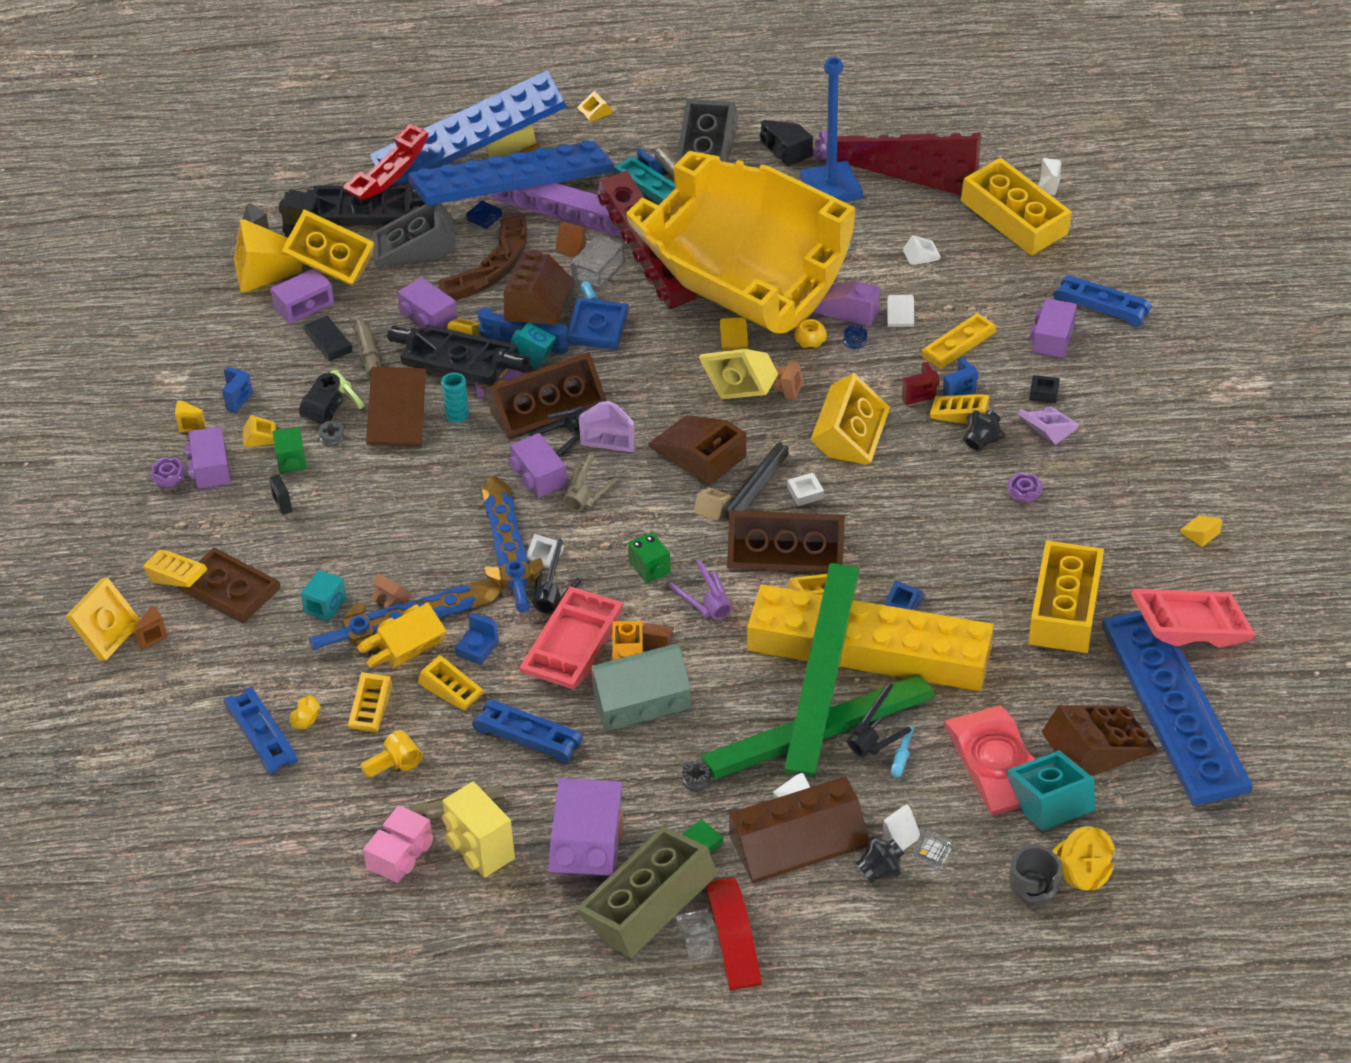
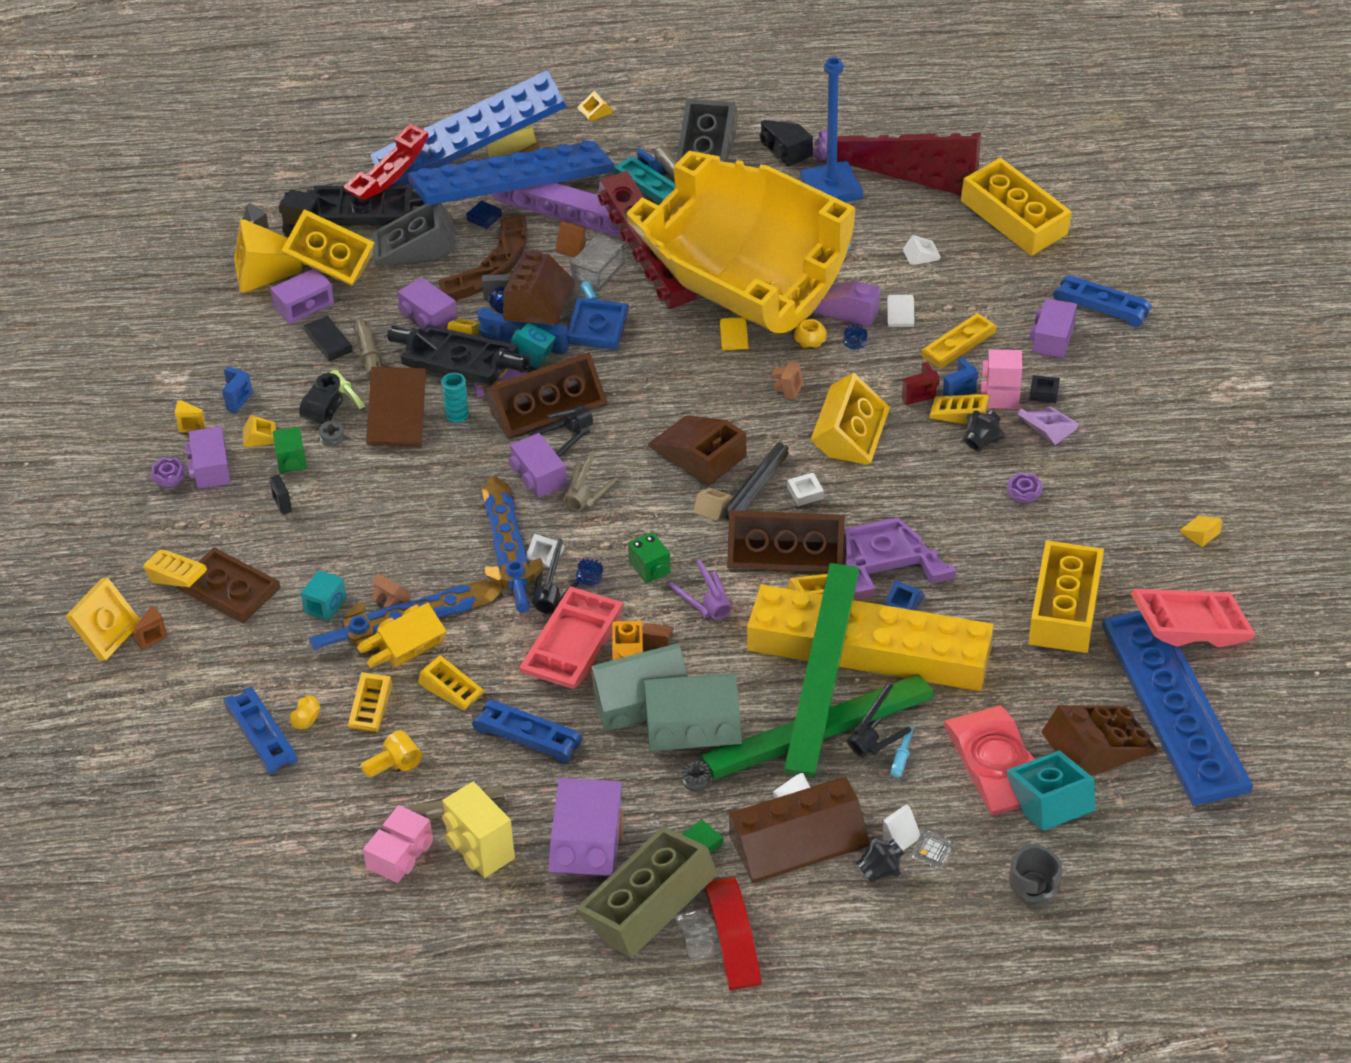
blue bracket [455,613,499,665] -> none
lavender slope [579,401,635,453] -> none
light yellow slope [699,349,778,400] -> none
white slope [1038,158,1062,196] -> none
yellow tile [1052,826,1115,891] -> none
none -> dark grey tile [482,275,509,301]
none -> clear blue bush [488,287,505,313]
none -> clear blue bush [576,558,604,586]
none -> sand green slope [644,673,742,751]
none -> medium lavender wing [844,517,956,600]
none -> bright pink piece [981,349,1022,409]

